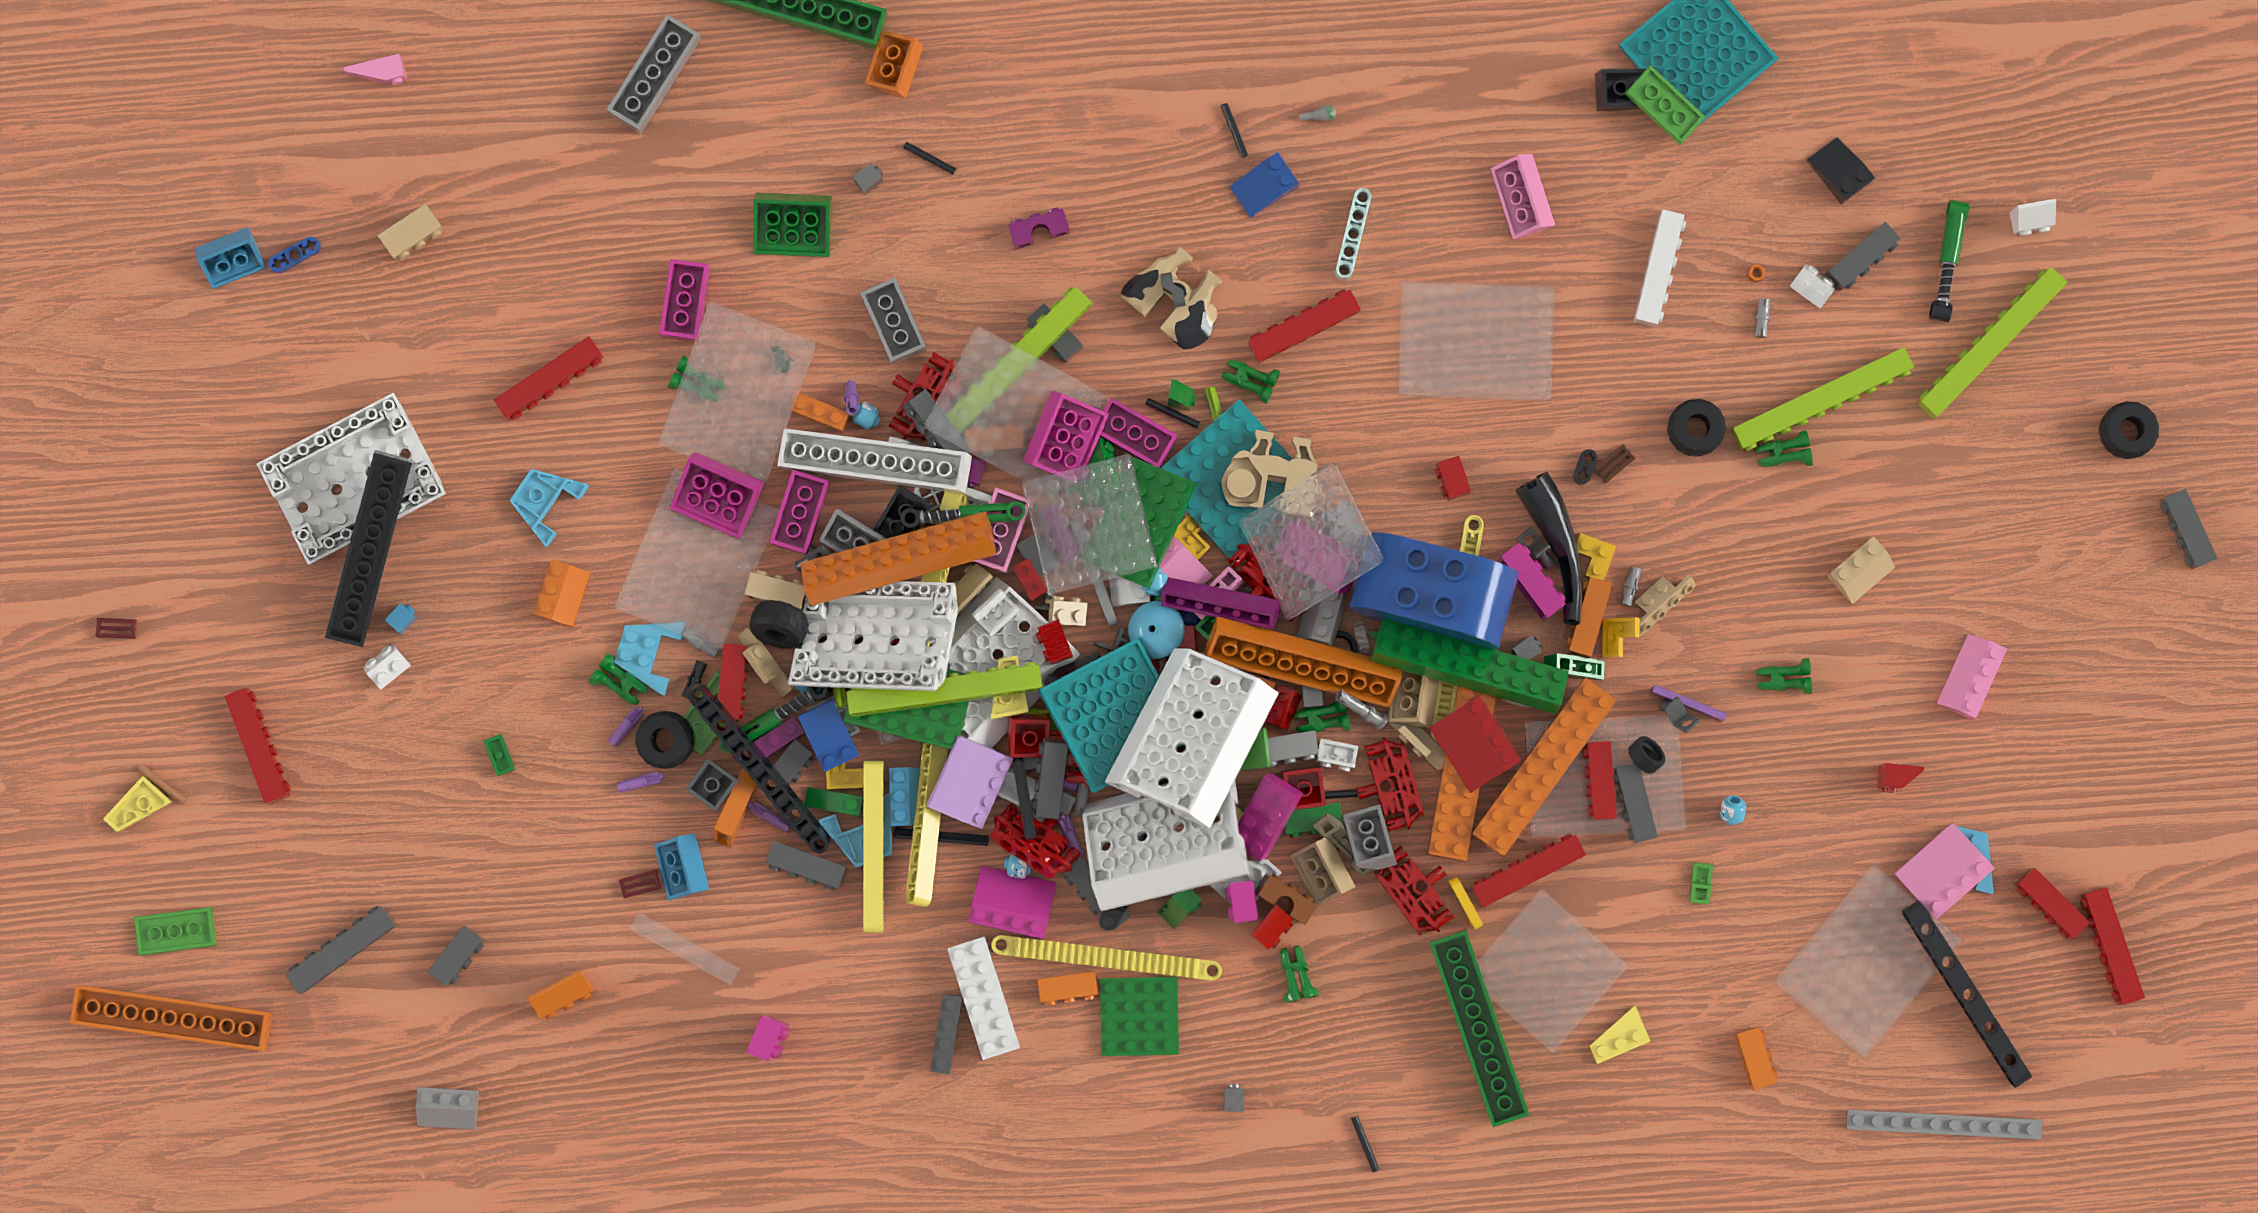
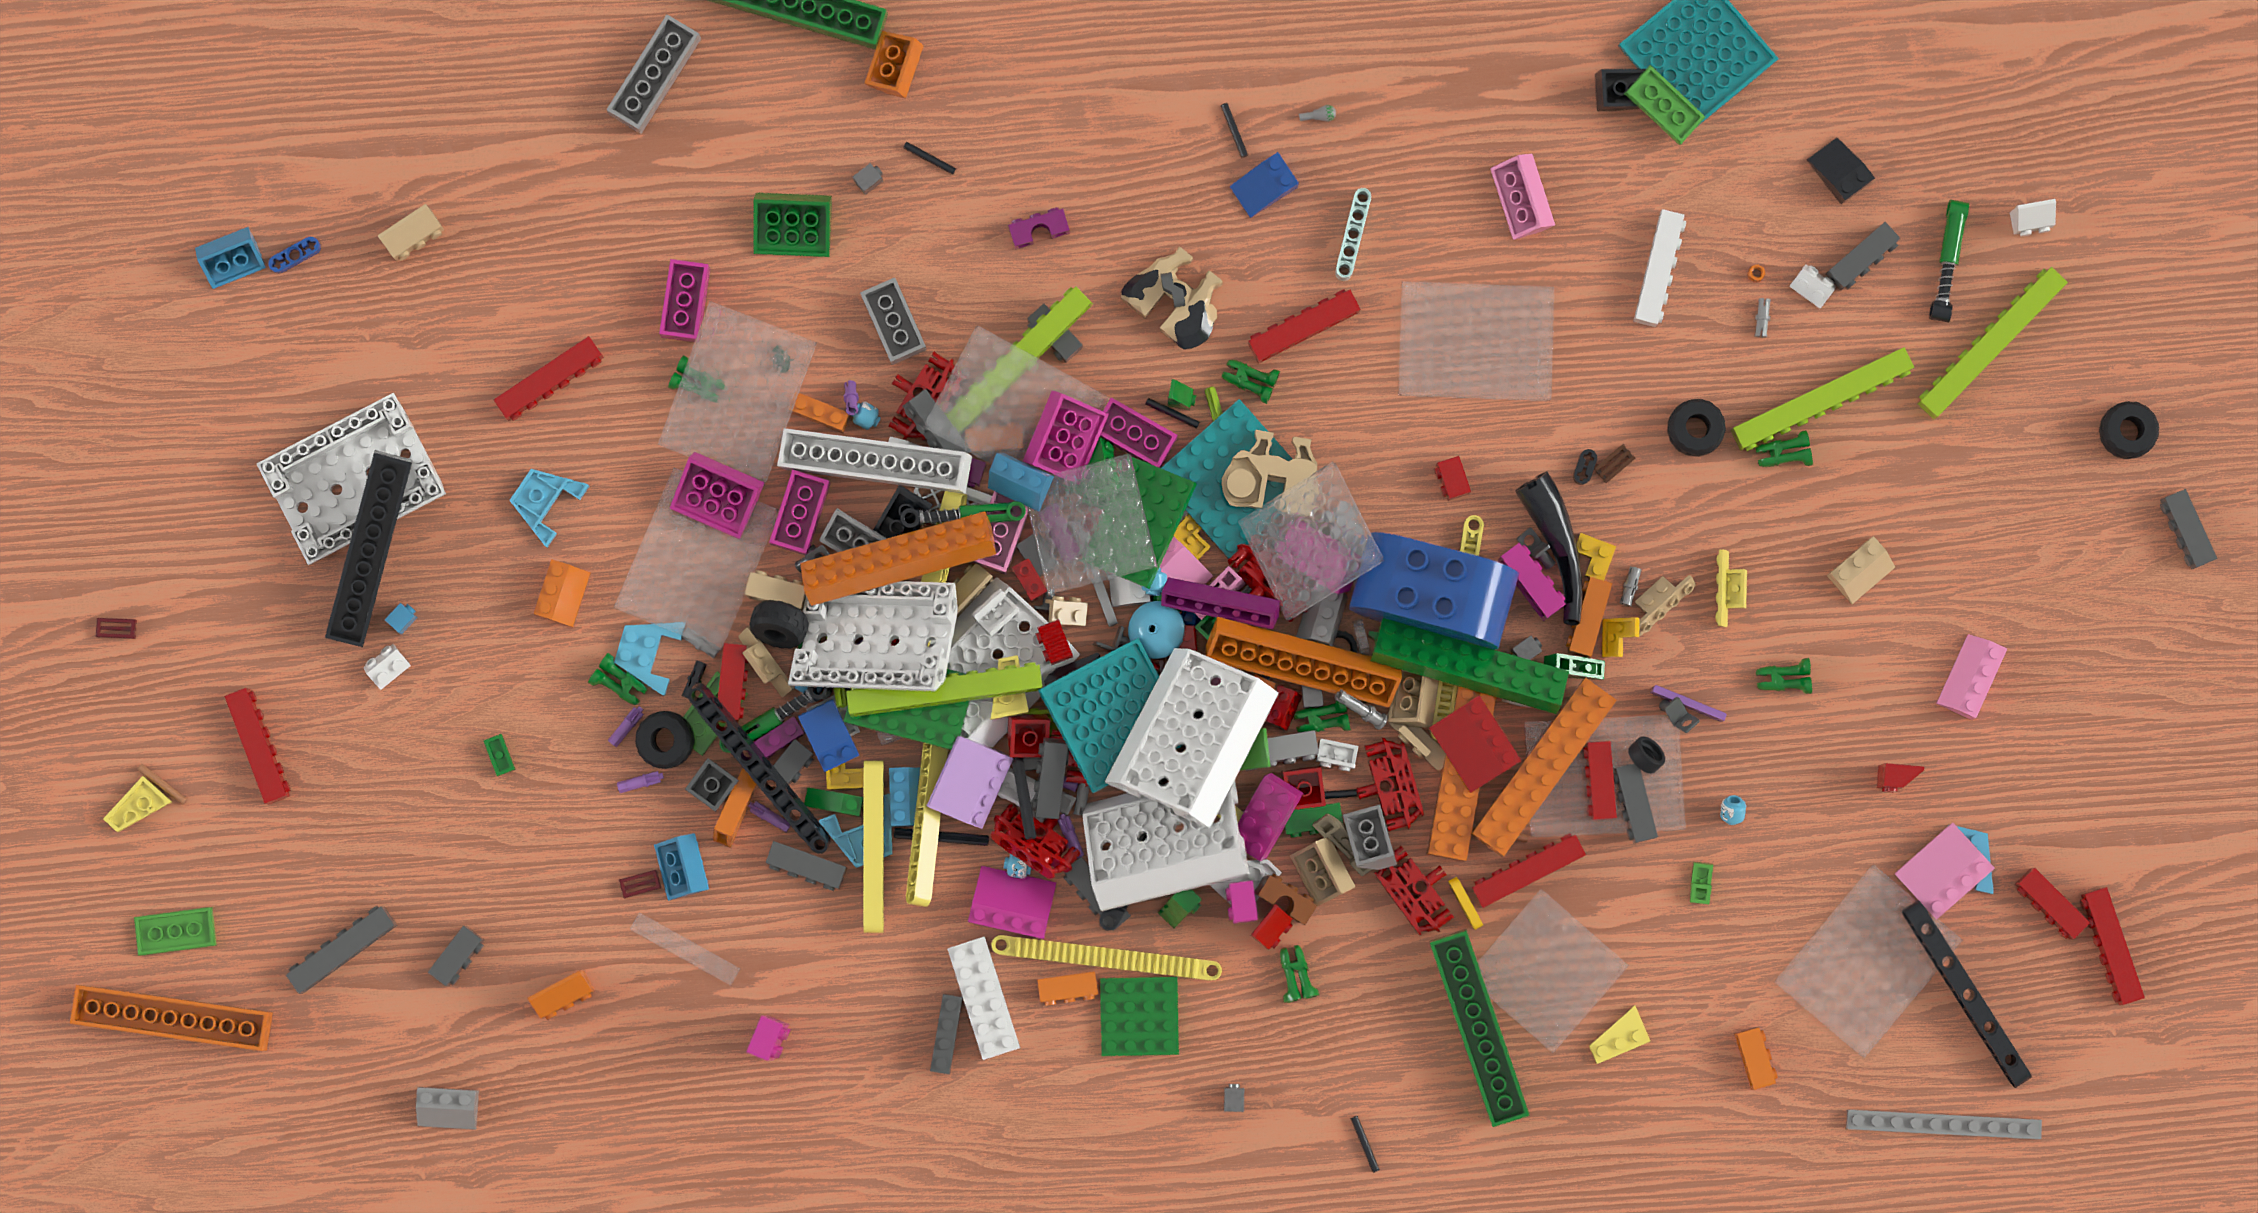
bright pink slope [343,54,407,85] -> none
none -> dark azure slope [988,453,1054,512]
none -> light yellow bracket [1715,549,1747,627]

